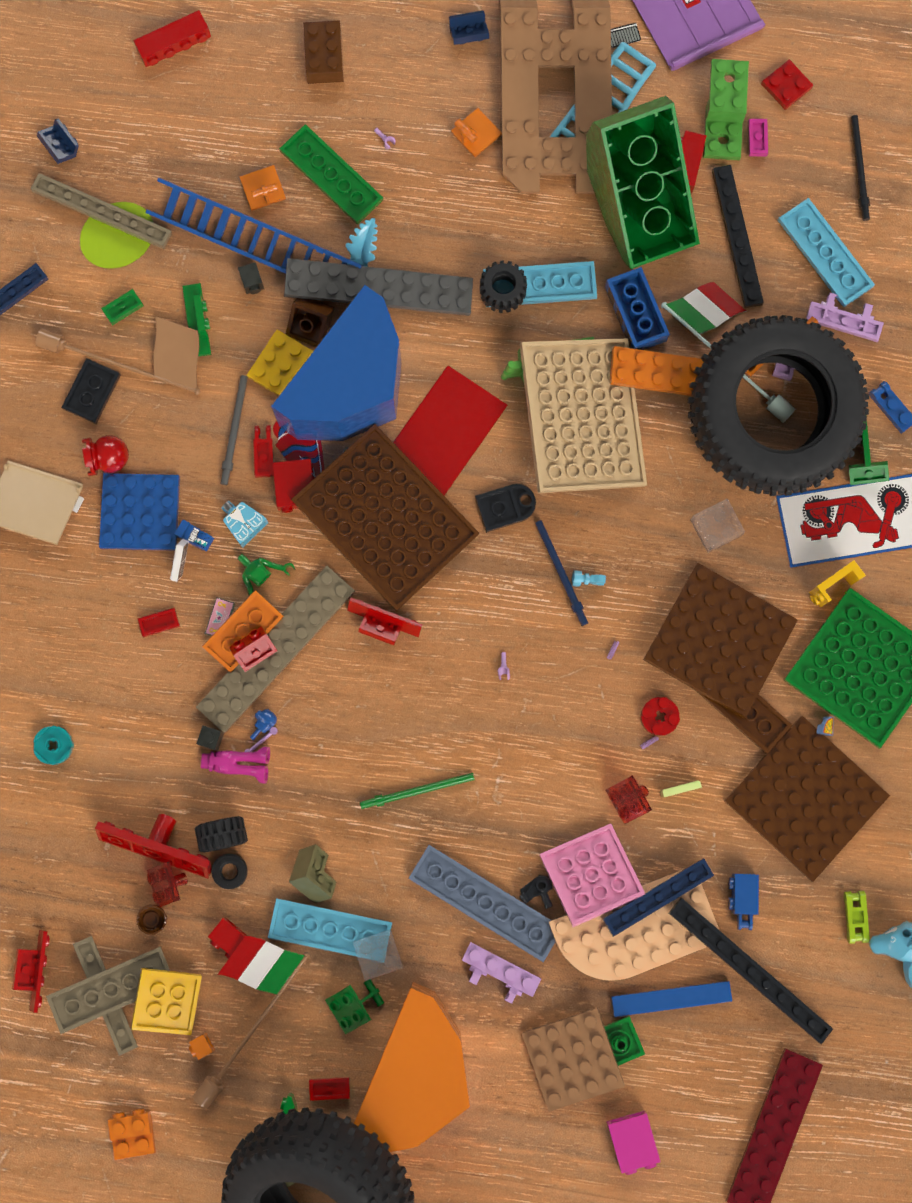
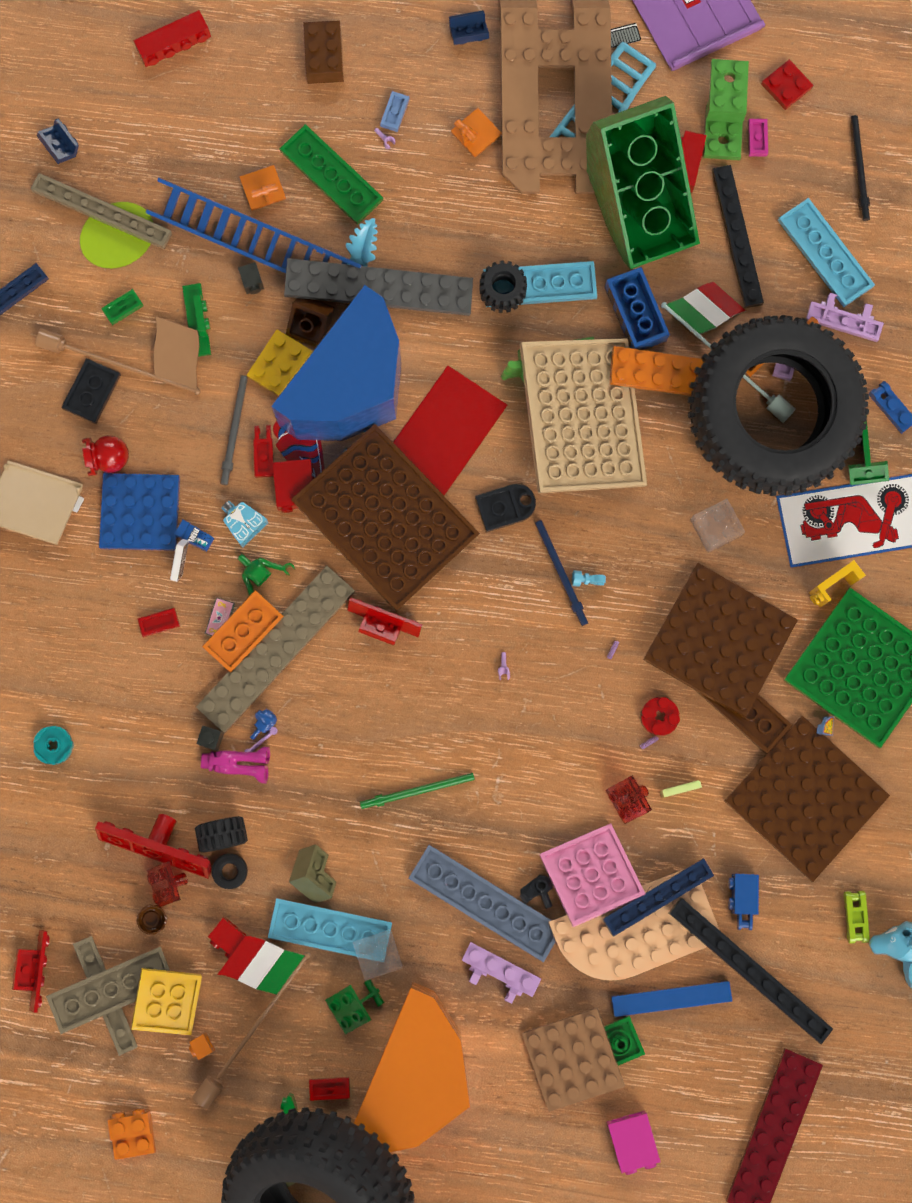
bracket [229,627,277,672] -> none
none -> medium blue plate [380,91,410,132]

